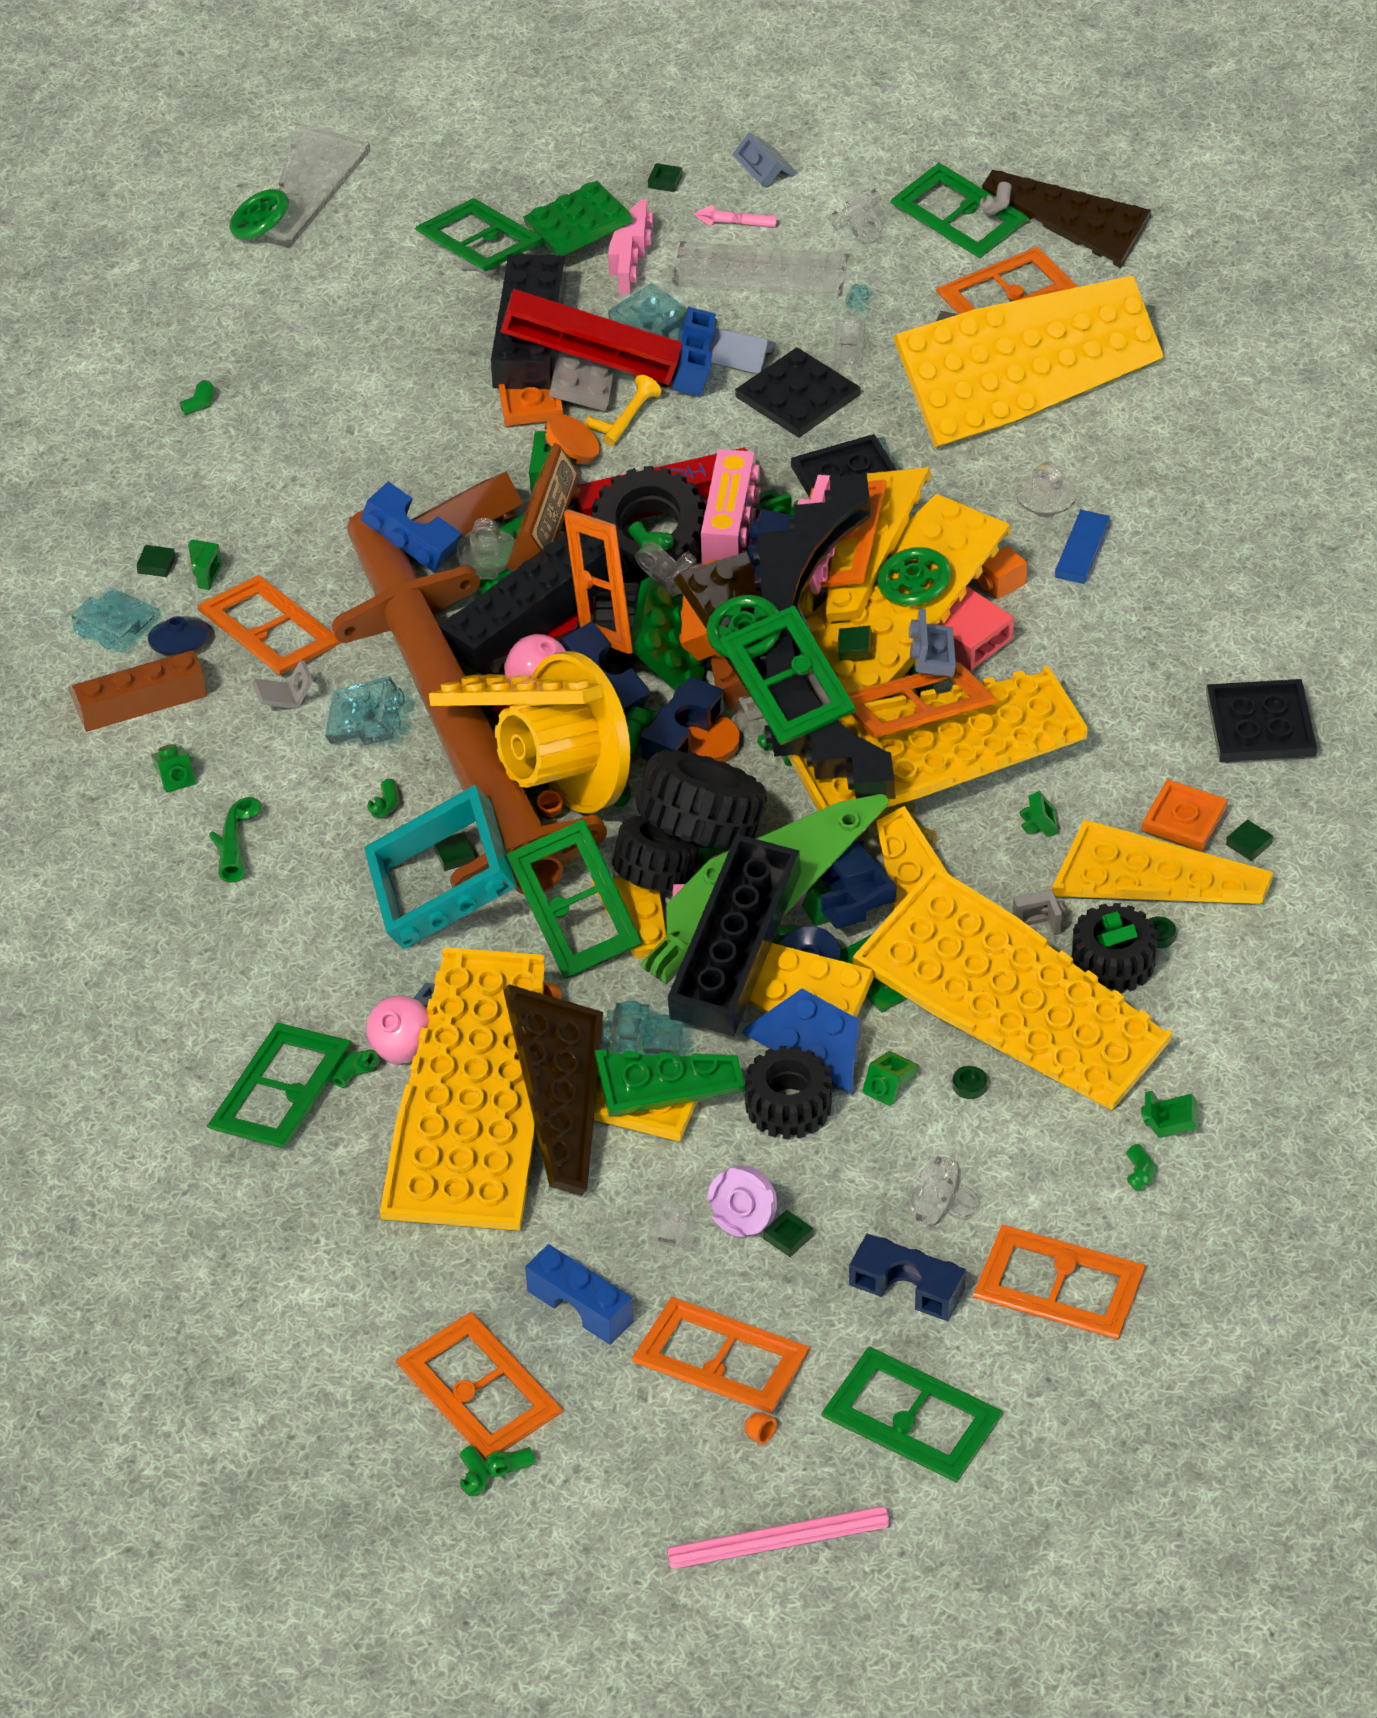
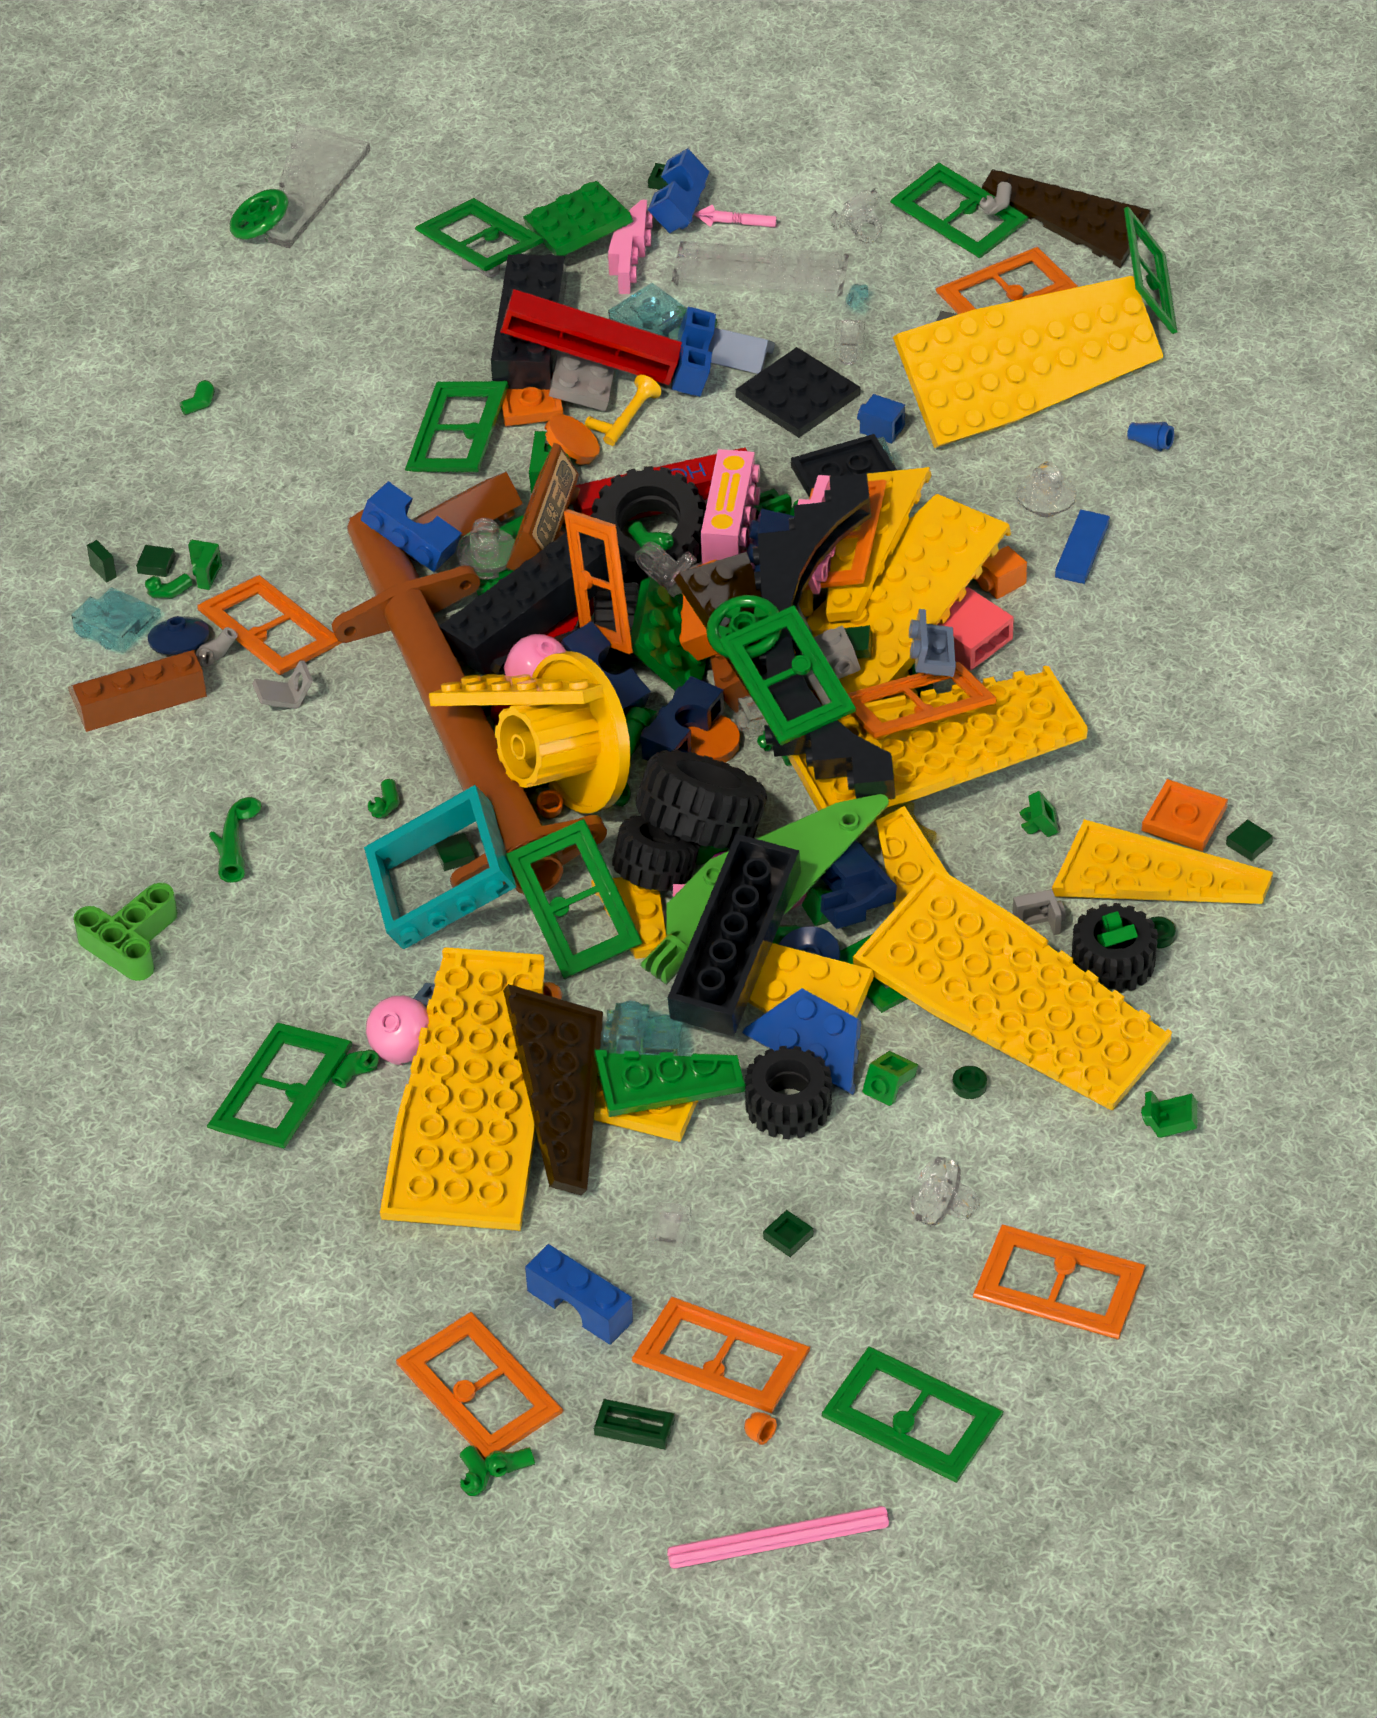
green bracket [151,744,196,792] -> none
clear light blue plate [325,676,405,746] -> none
lavender tile [707,1166,777,1237] -> none
sand blue panel [732,133,797,187] -> none
dark blue arch [849,1233,966,1322] -> none
green plate [877,547,952,606] -> none
green arm [1126,1144,1156,1191] -> none
black plate [1206,679,1317,762] -> none
none -> bright green beam [73,883,178,981]
none -> dark green tile [86,540,117,583]
none -> green arm [145,573,193,599]
none -> light grey arm [196,627,237,667]
none -> green door [405,381,509,472]
none -> dark green tile [594,1399,675,1450]
none -> blue arch [648,148,710,234]
none -> light grey bracket [814,626,860,679]
none -> blue brick [857,394,905,444]
none -> green door [1124,207,1177,334]
none -> blue cone [1127,422,1174,451]

